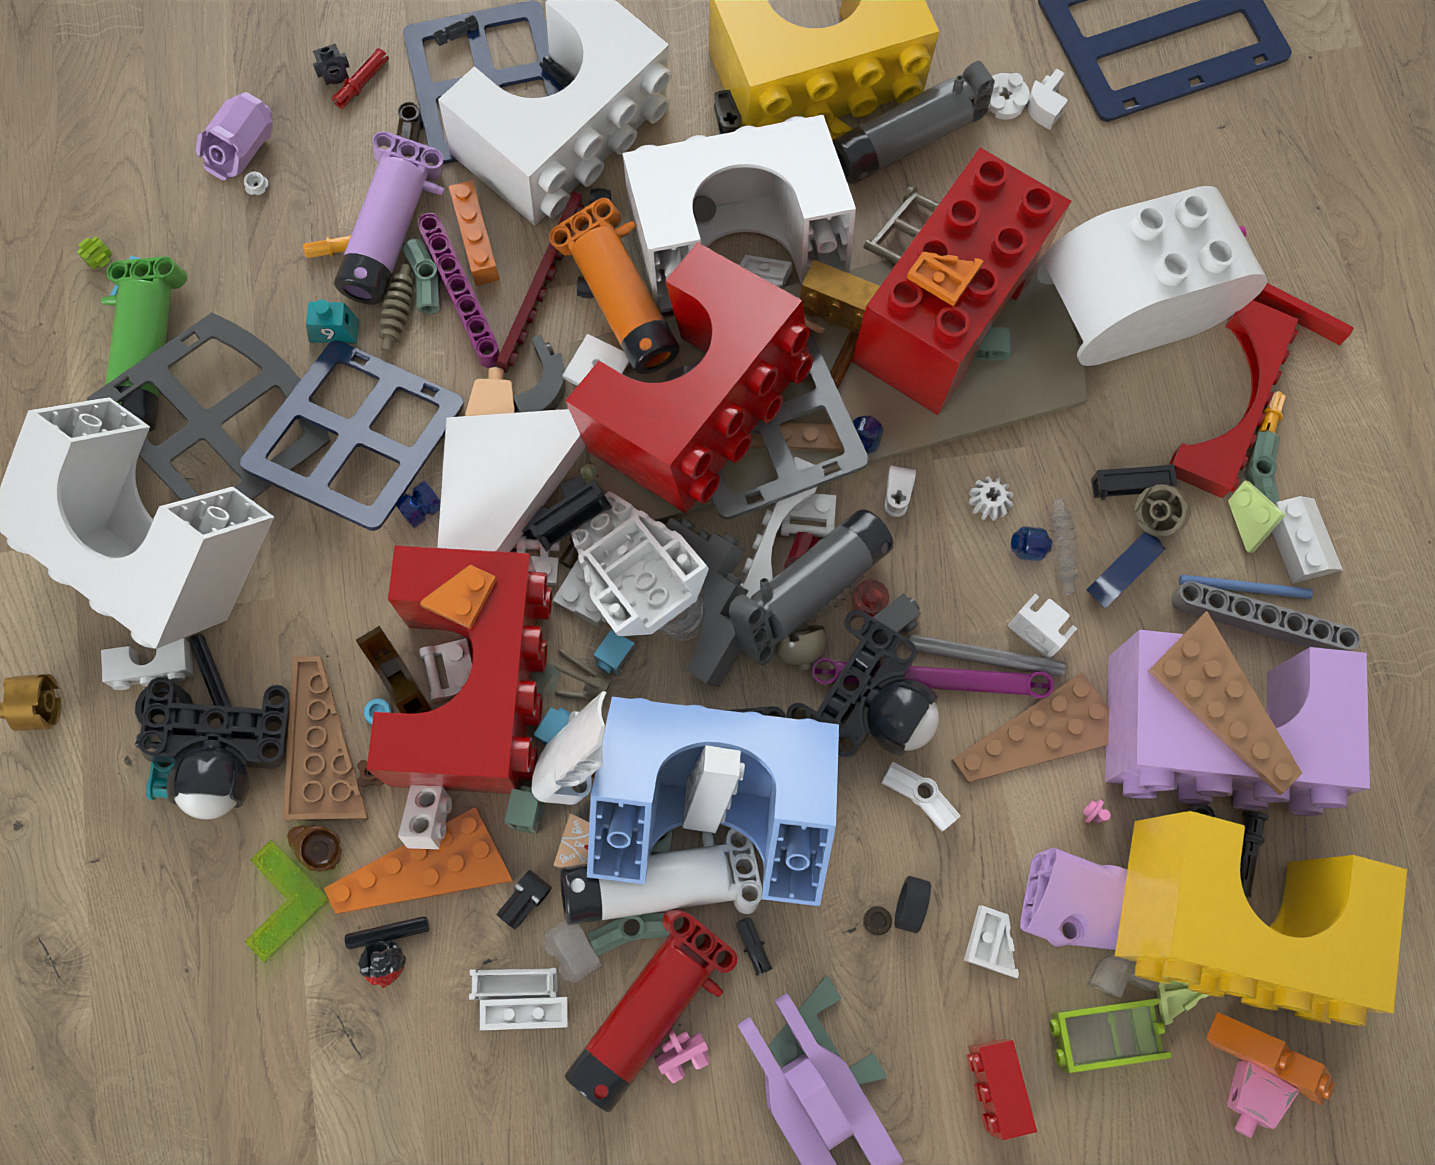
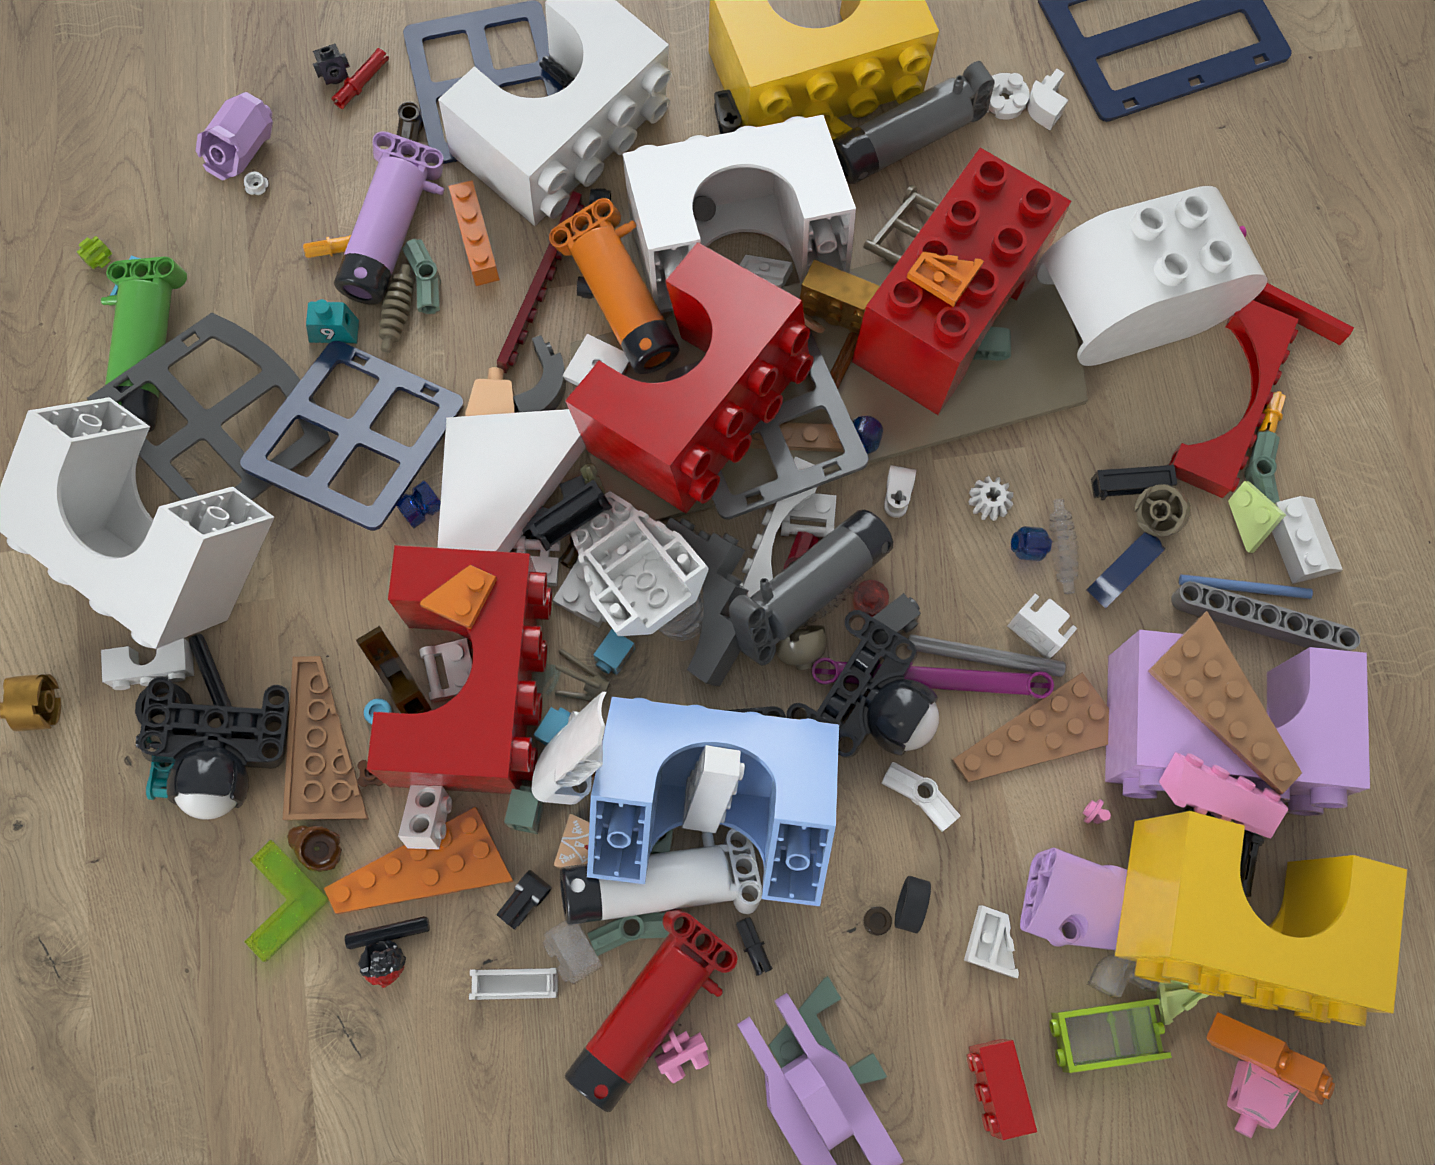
magenta beam [418,213,500,368] -> none
black axle [433,15,479,46] -> none
white container [480,996,569,1030] -> none
none -> bright pink wedge [1159,752,1288,839]

